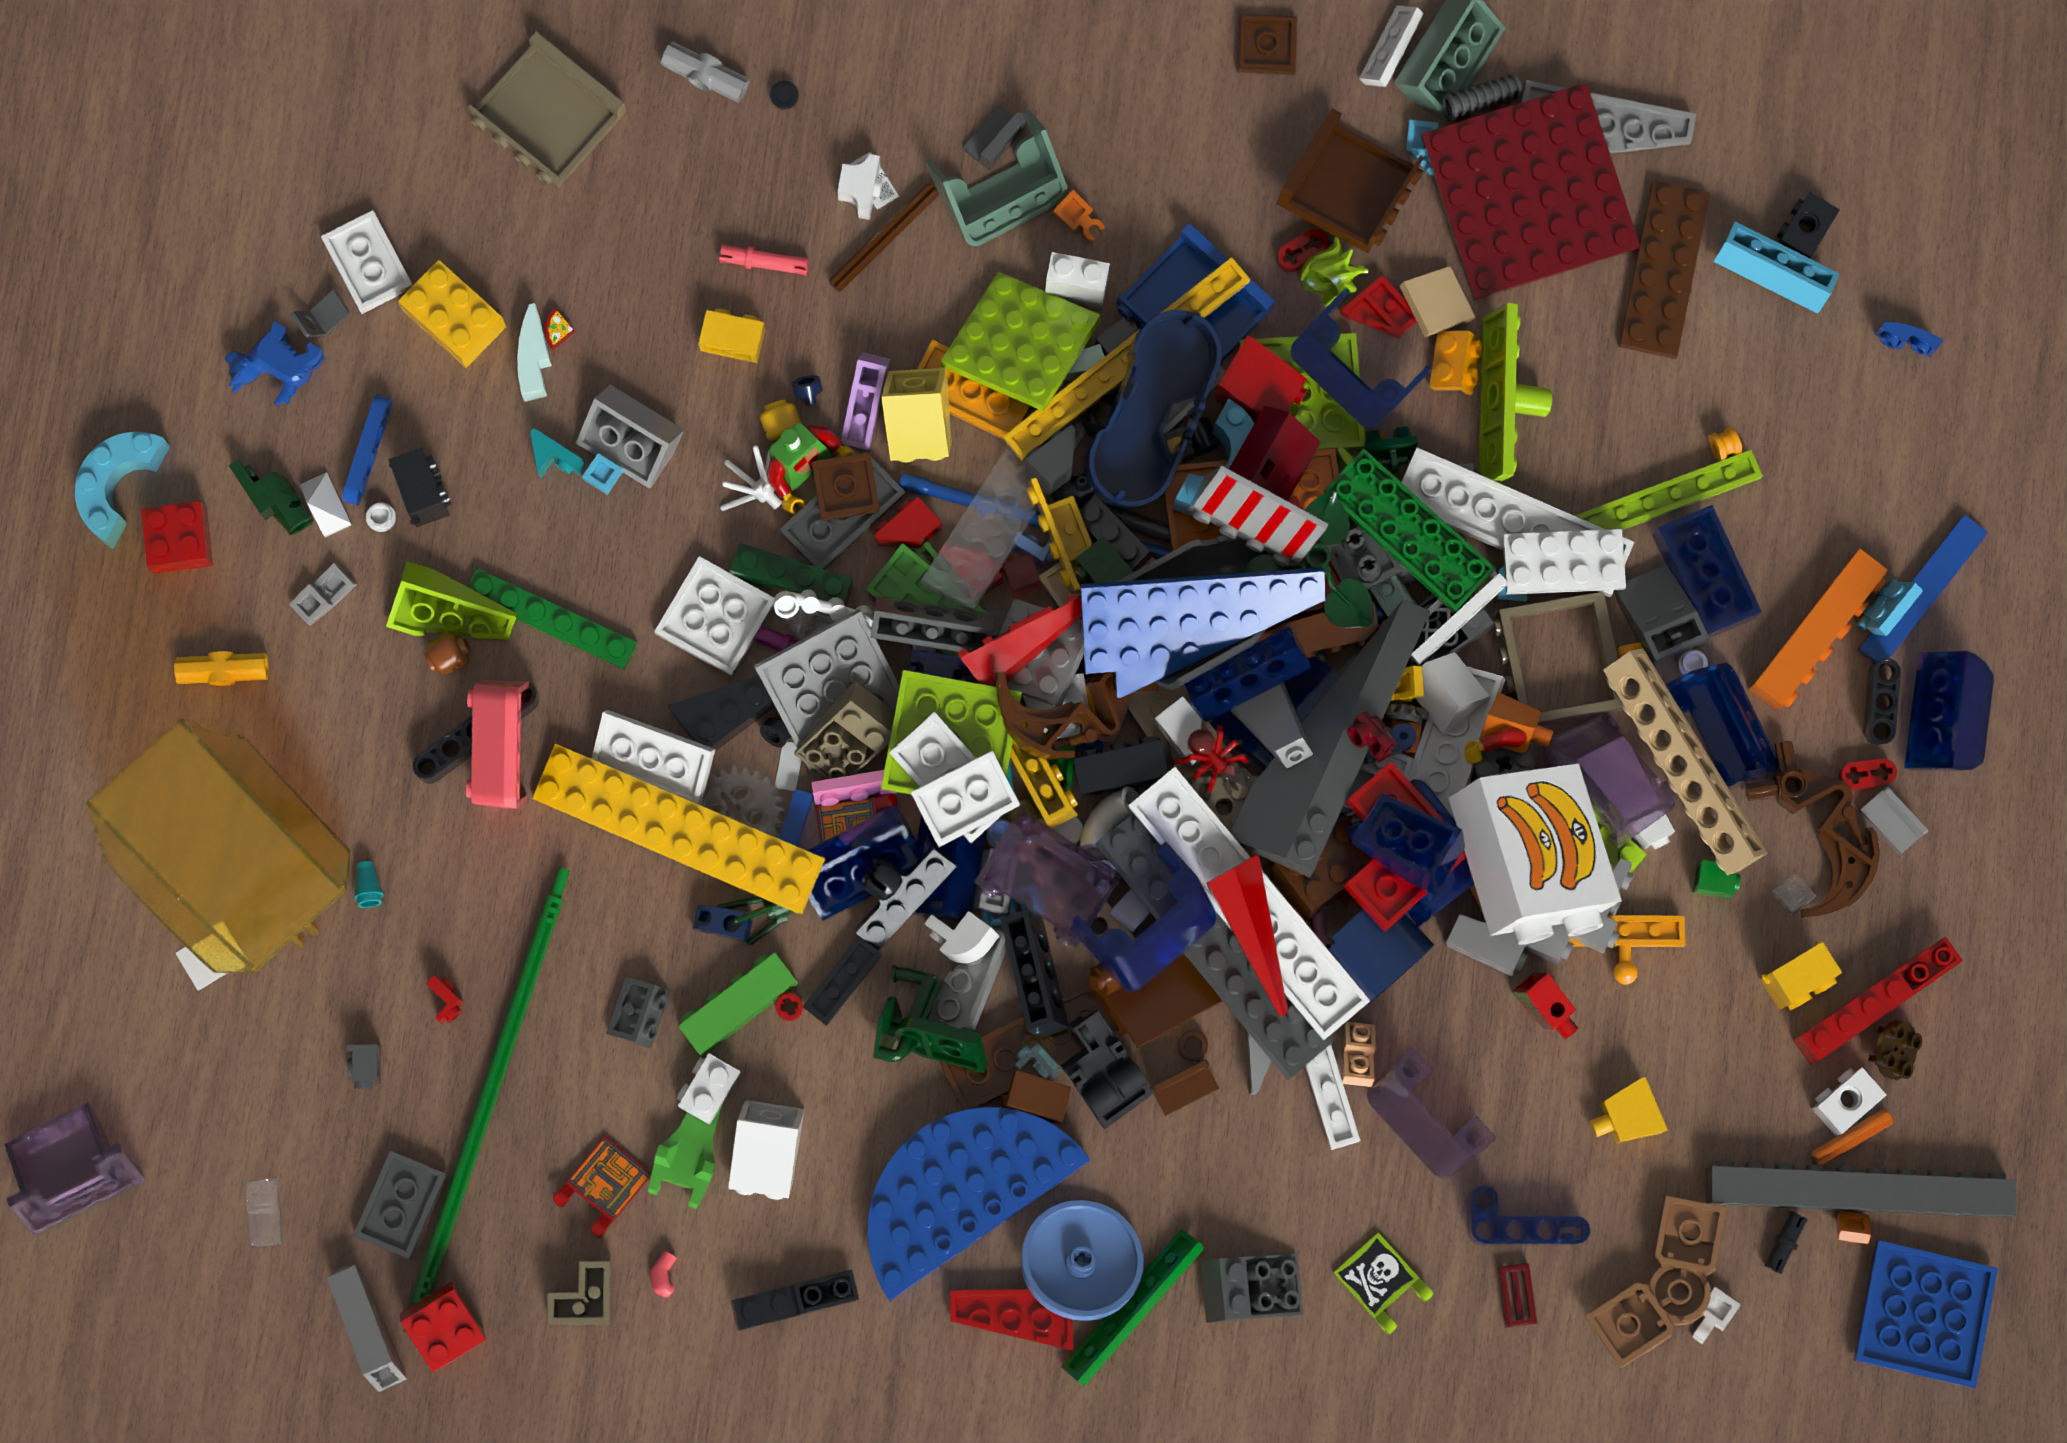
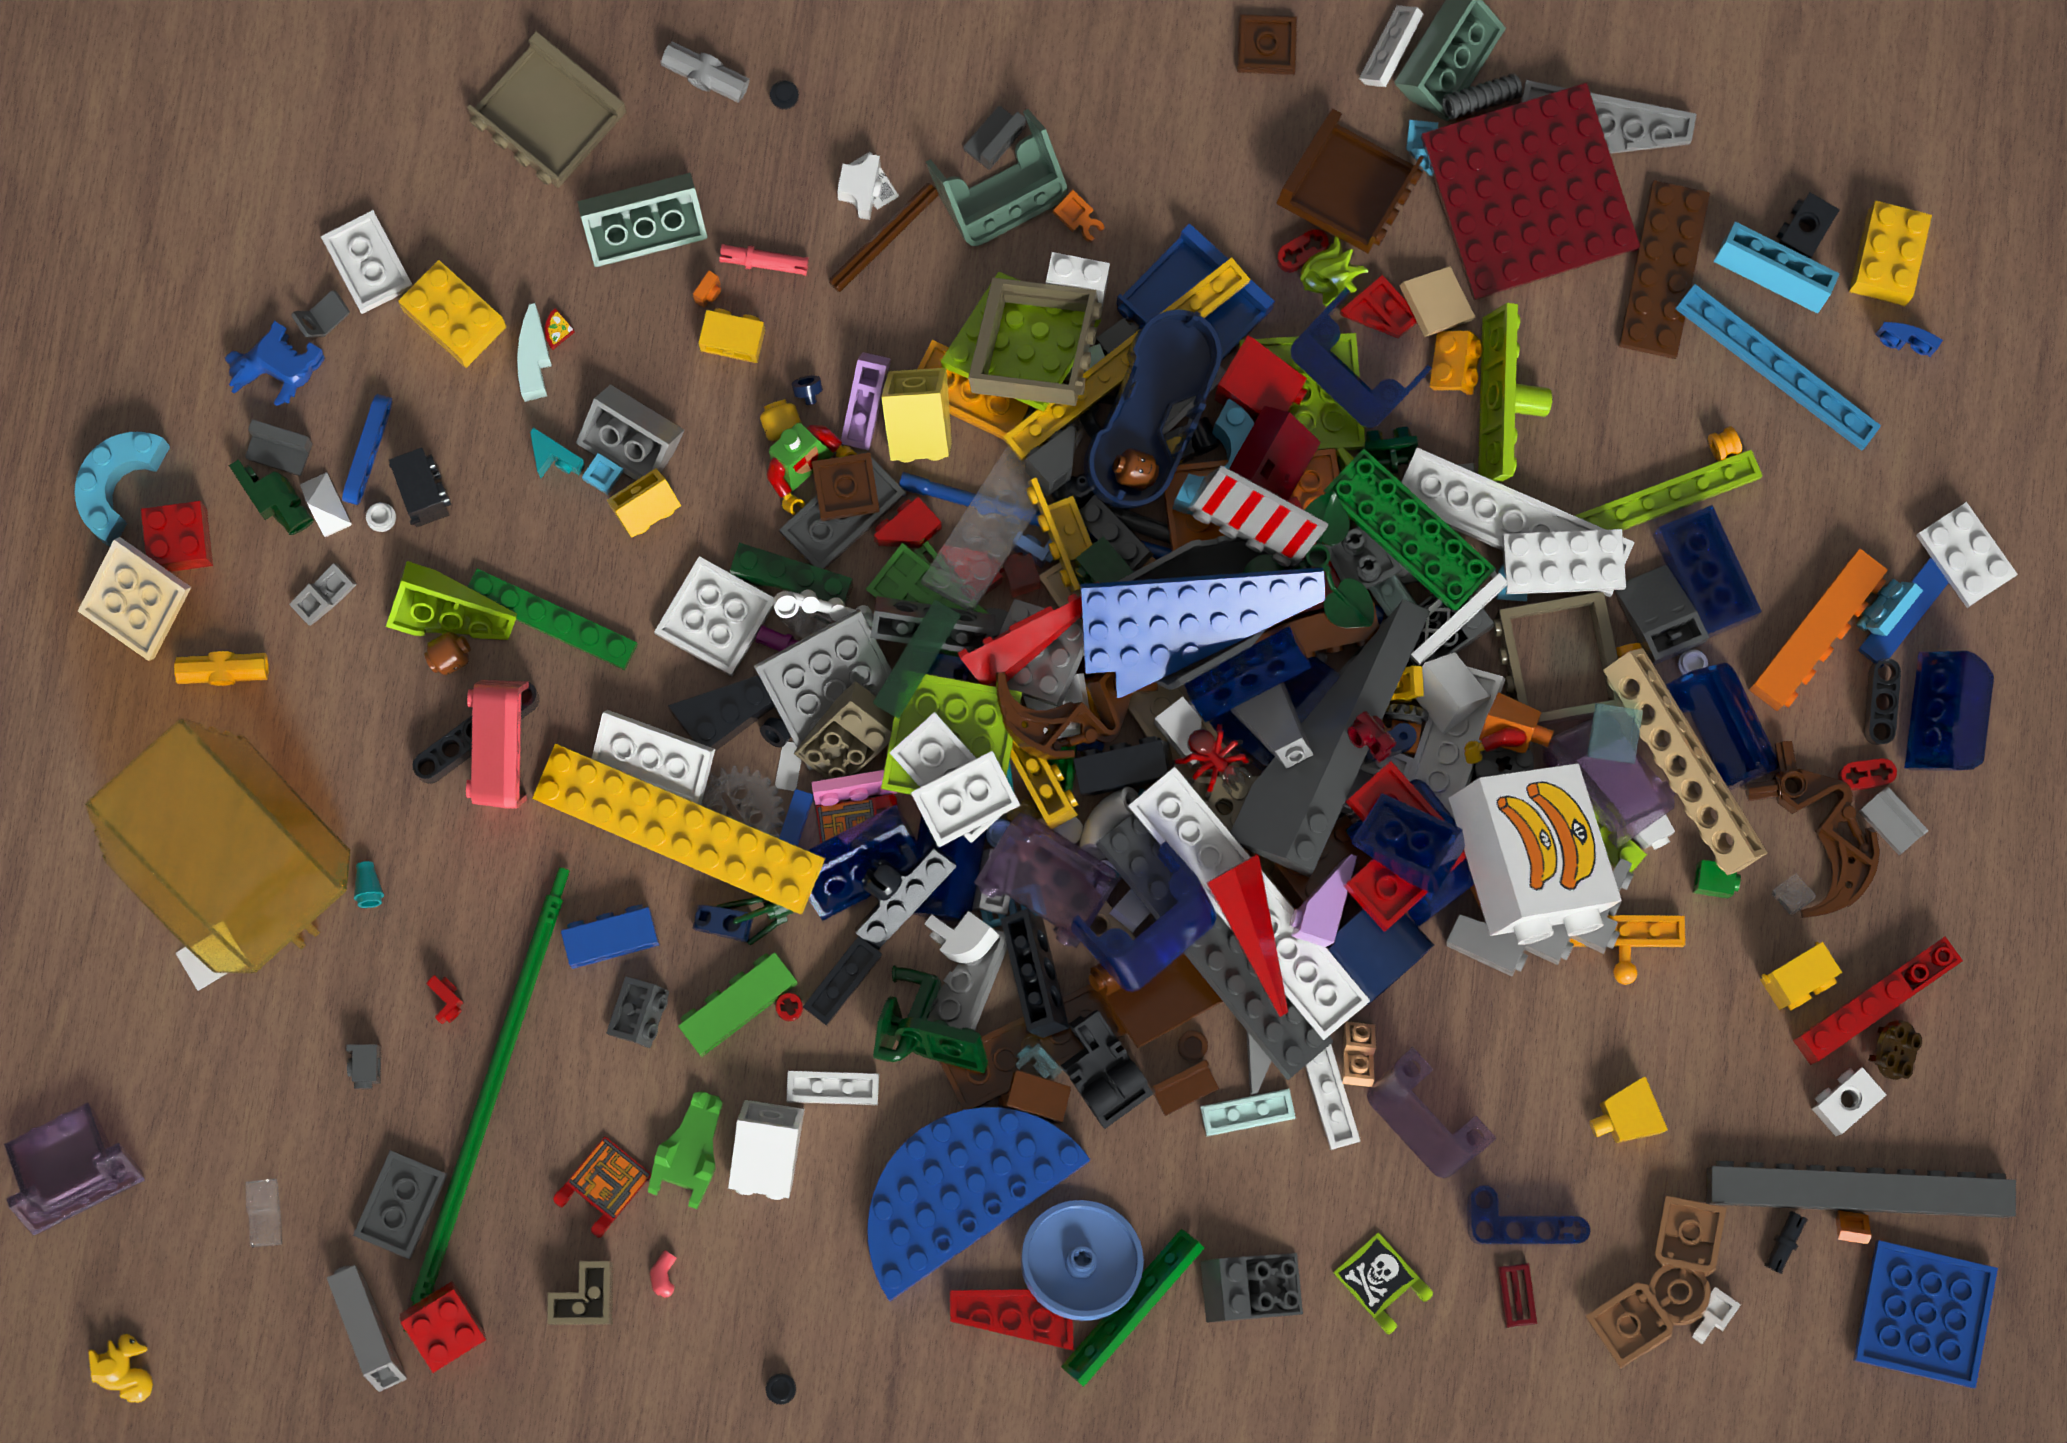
white bracket [677,1053,741,1125] -> none
white plant [720,445,782,511] -> none
black slope [730,1270,859,1331] -> none
red torso [1511,972,1578,1039] -> none
orange axle [1811,1109,1894,1165] -> none
none -> plate [78,537,191,661]
none -> yellow animal [88,1334,153,1403]
none -> dark grey panel [245,419,313,476]
none -> blue brick [561,904,660,969]
none -> sand green slope [577,173,708,267]
none -> yellow brick [607,468,681,538]
none -> orange plate [693,271,721,308]
none -> black plate [765,1374,796,1405]
none -> white plate [787,1071,879,1105]
none -> clear green tile [873,600,961,719]
none -> dark tan window [968,278,1102,406]
none -> dark orange head [1112,448,1159,491]
none -> light aqua tile [1200,1088,1296,1137]
none -> lavender slope [1290,854,1357,947]
none -> clear light blue piece [1587,703,1643,764]
none -> dark azure plate [1675,284,1881,451]
none -> yellow brick [1849,200,1932,306]
none -> white plate [1916,502,2018,608]

